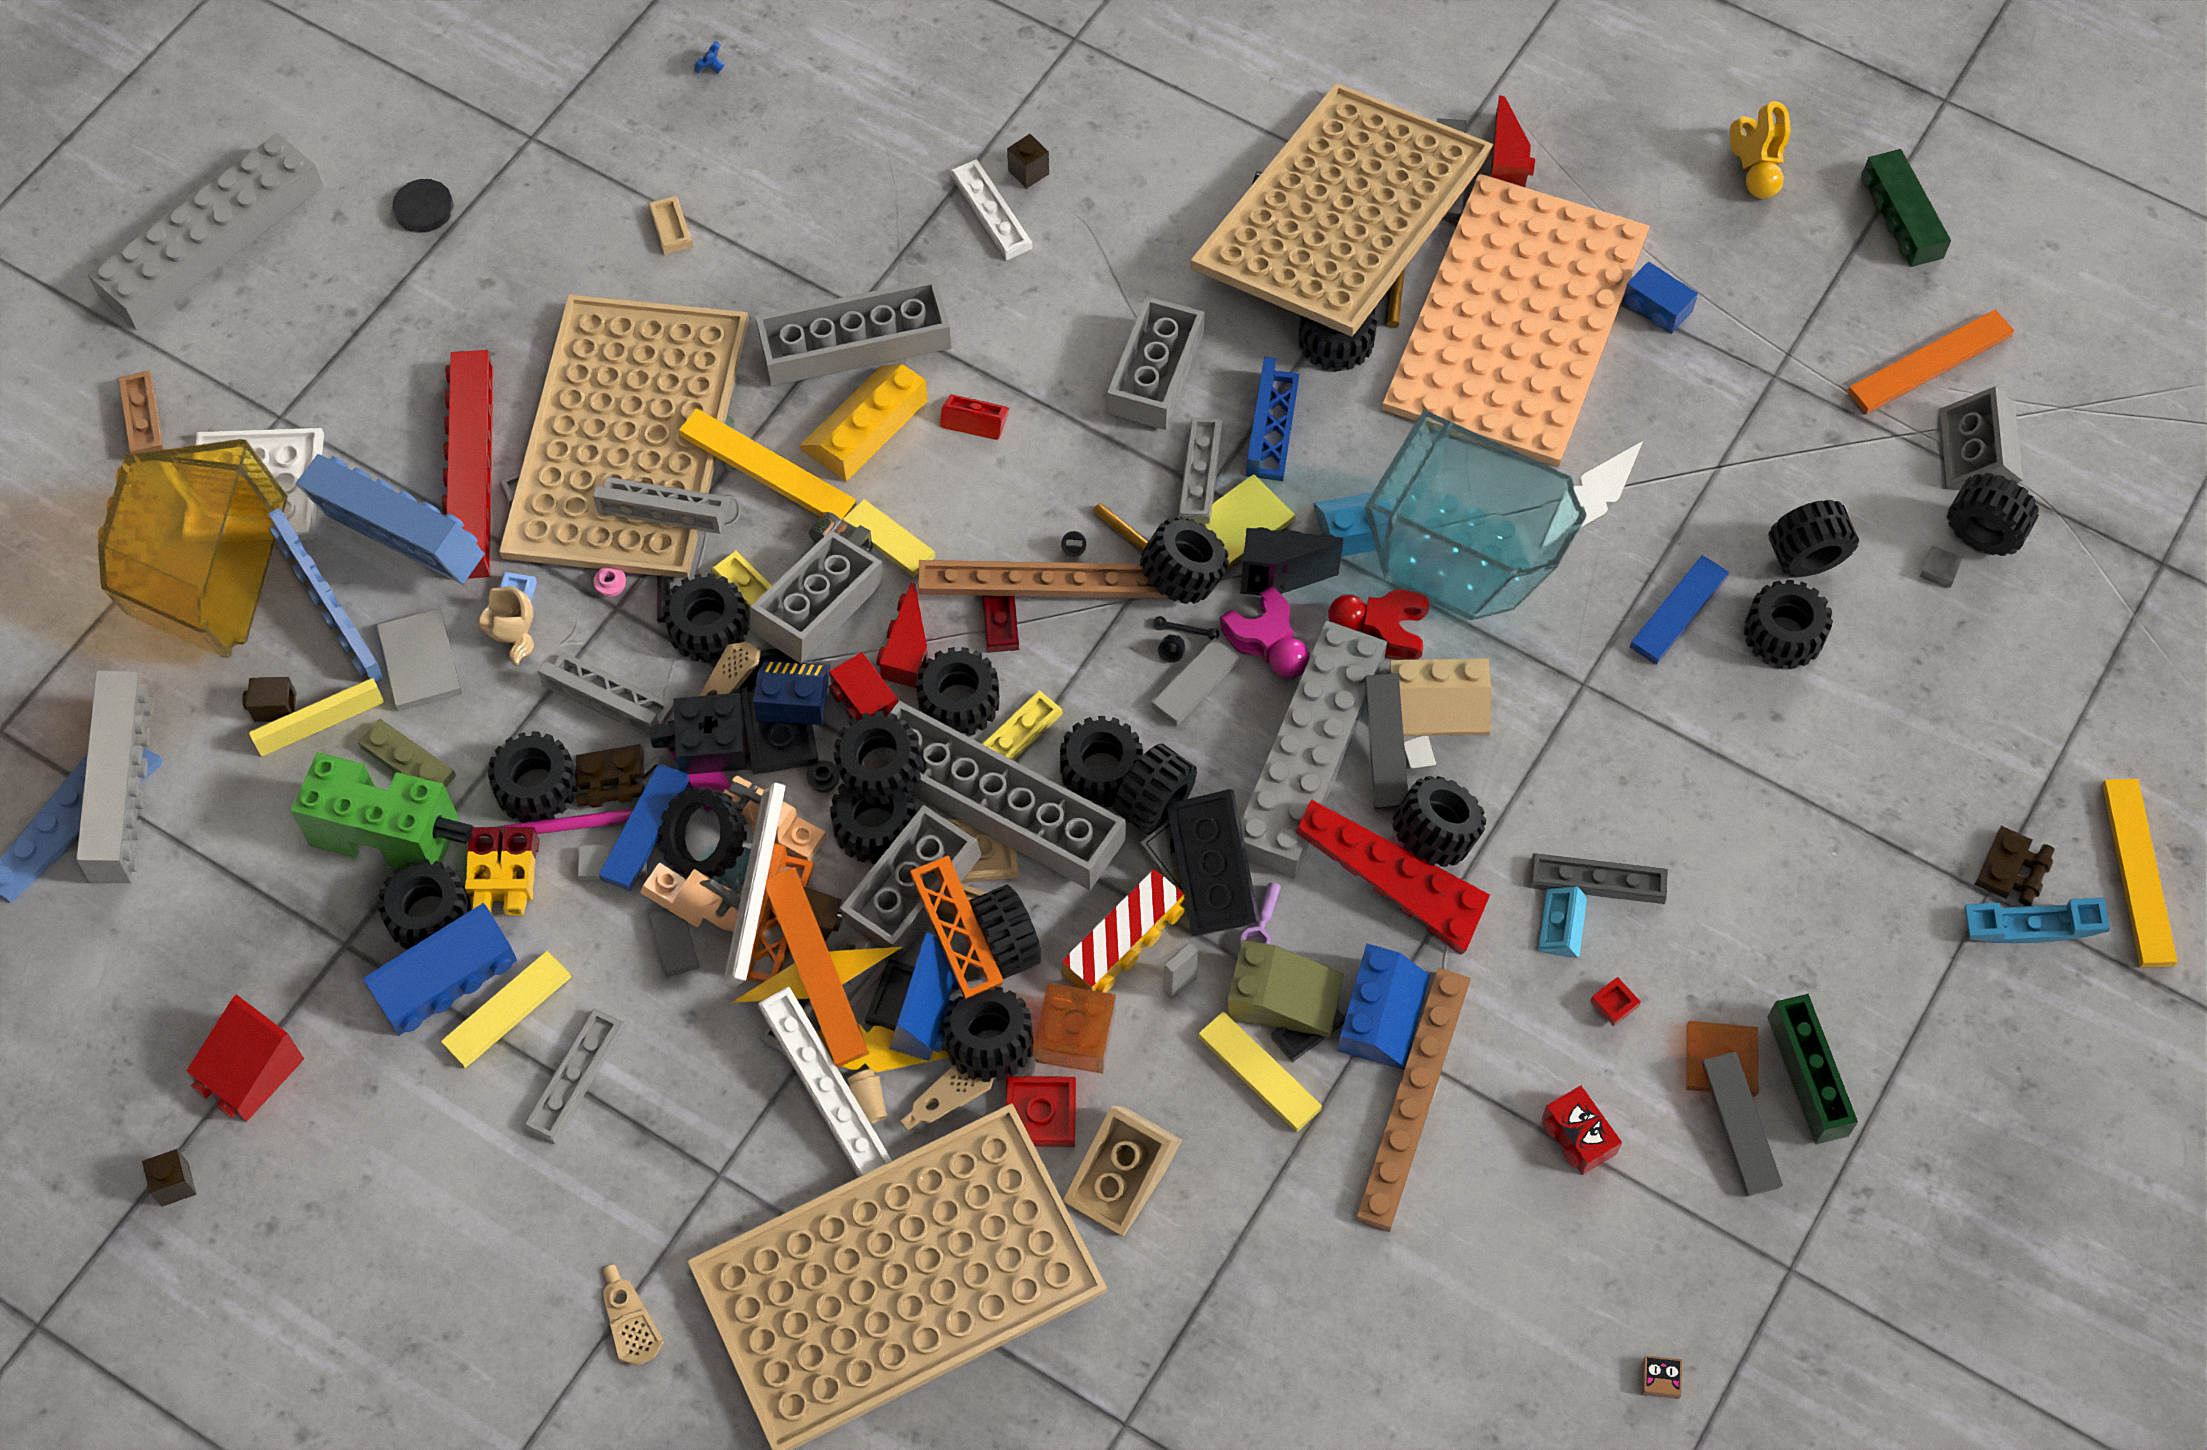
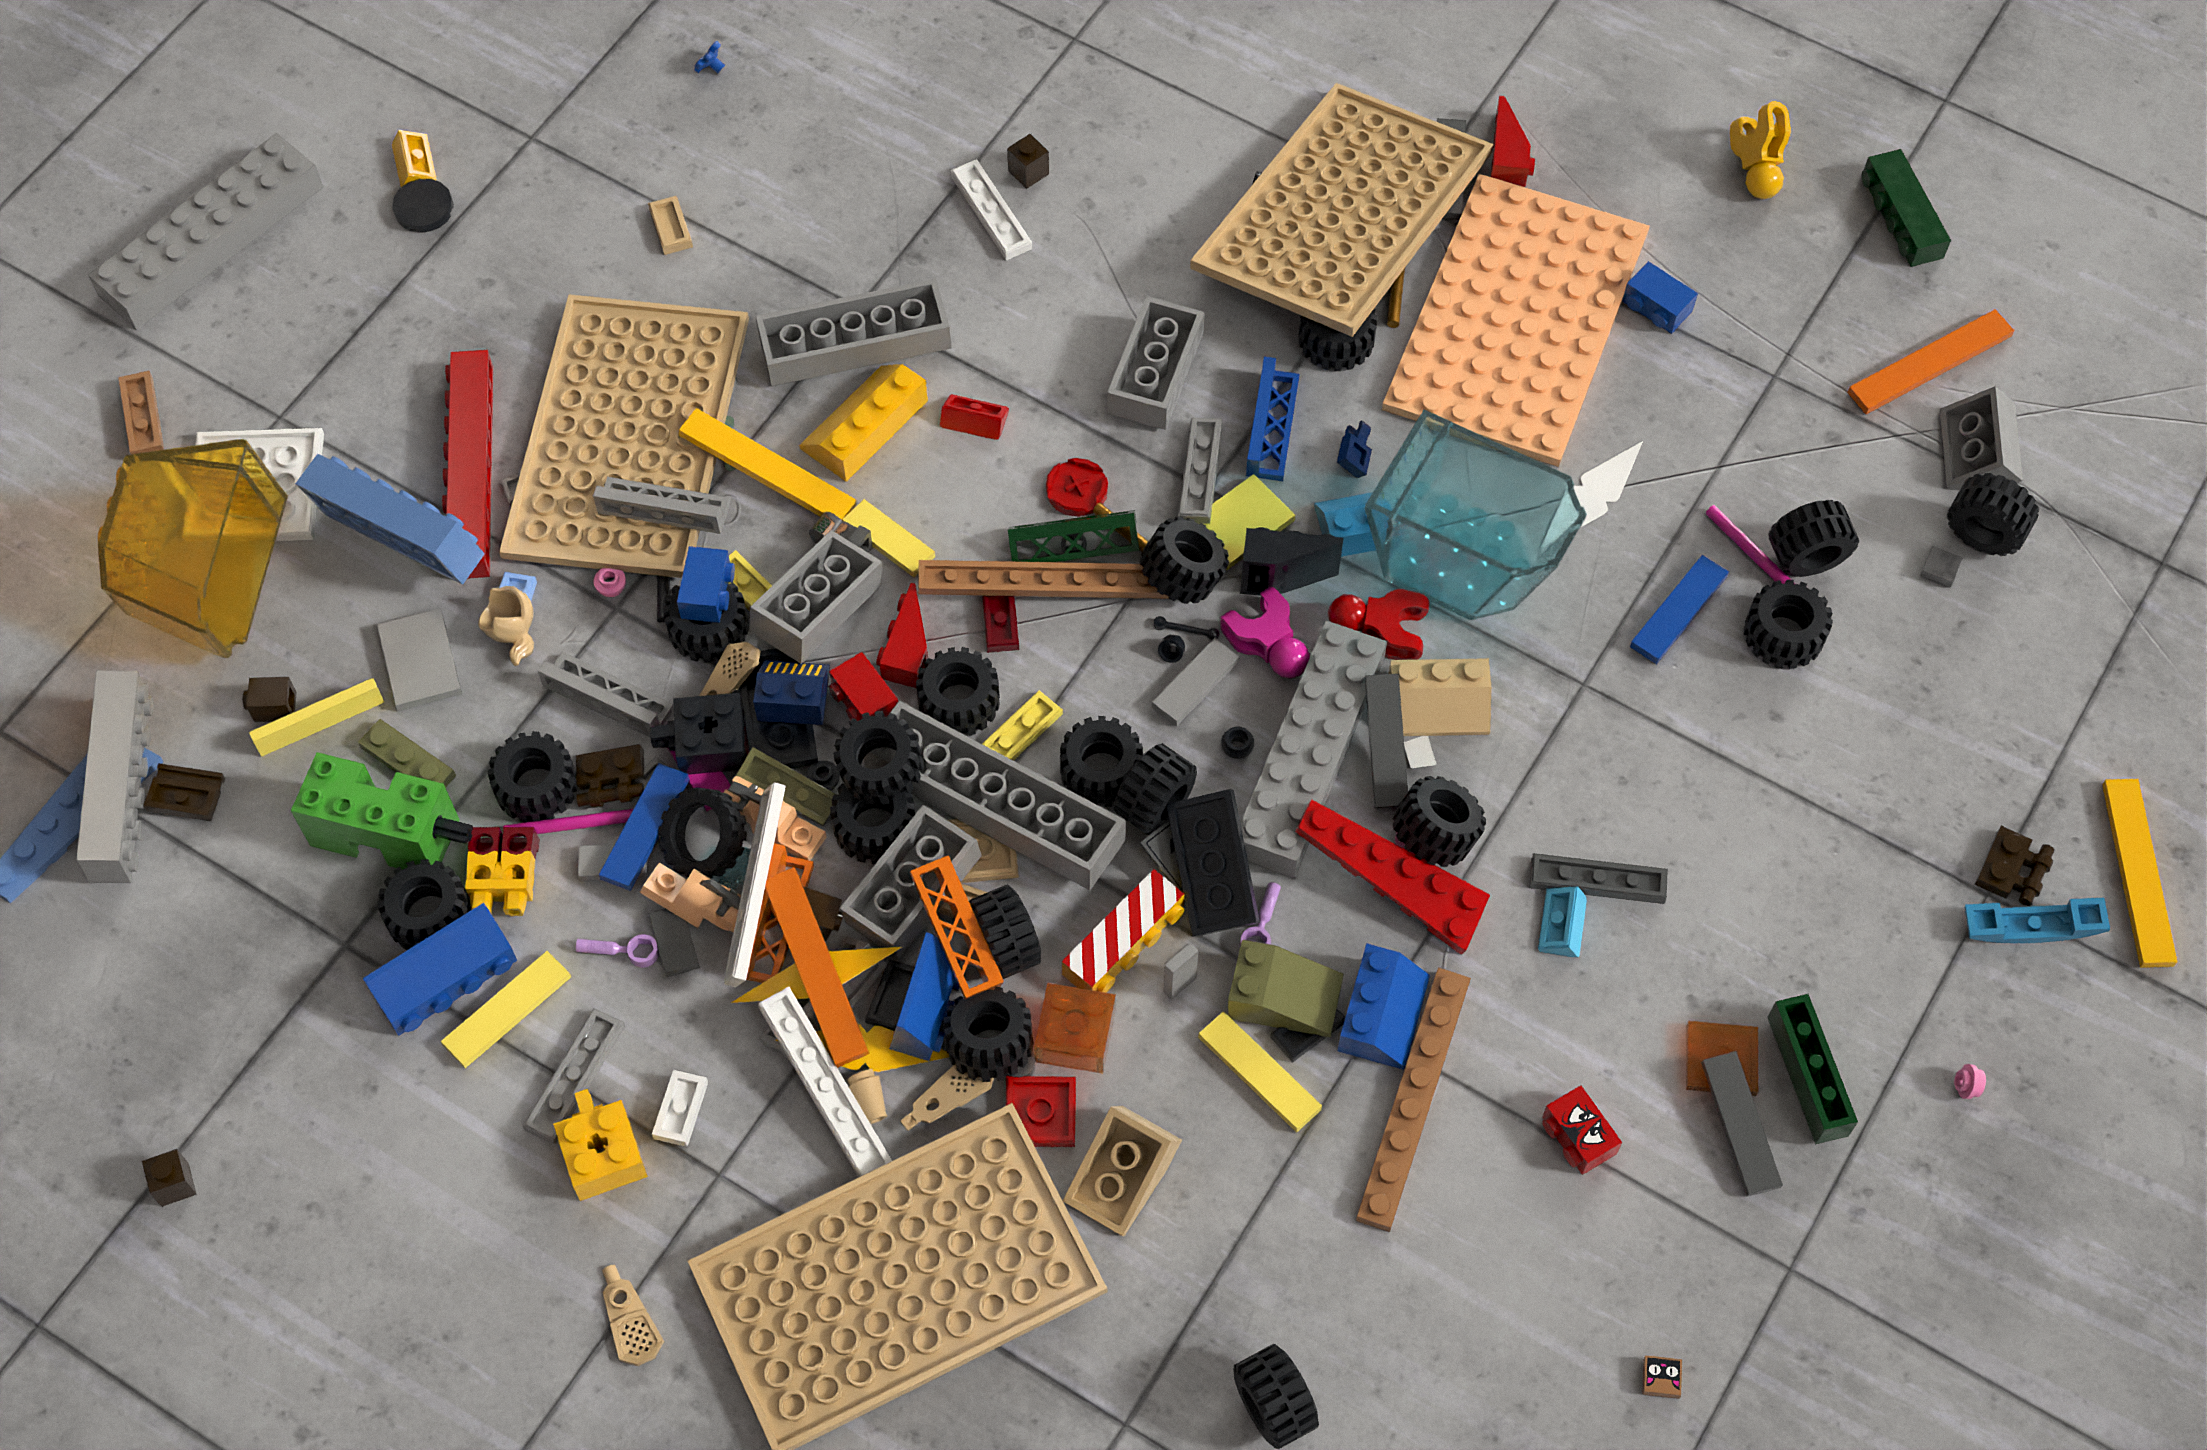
red slope [186,994,304,1122] -> none
medium blue wing [268,507,384,683] -> none
red plate [1590,977,1641,1027] -> none
none -> dark brown plate [143,763,225,821]
none -> yellow slope [392,130,436,187]
none -> yellow hinge [553,1089,648,1201]
none -> lavender piece [576,934,659,968]
none -> white plate [652,1070,708,1147]
none -> blue brick [677,546,735,623]
none -> olive plate [736,747,835,826]
none -> dark green fence [1007,510,1139,562]
none -> red tile [1046,458,1108,517]
none -> black plate [1221,726,1254,759]
none -> black tyre [1233,1344,1319,1449]
none -> dark blue plate [1337,420,1372,478]
none -> dark pink bar [1705,505,1795,584]
none -> bright pink plate [1954,1064,1986,1099]

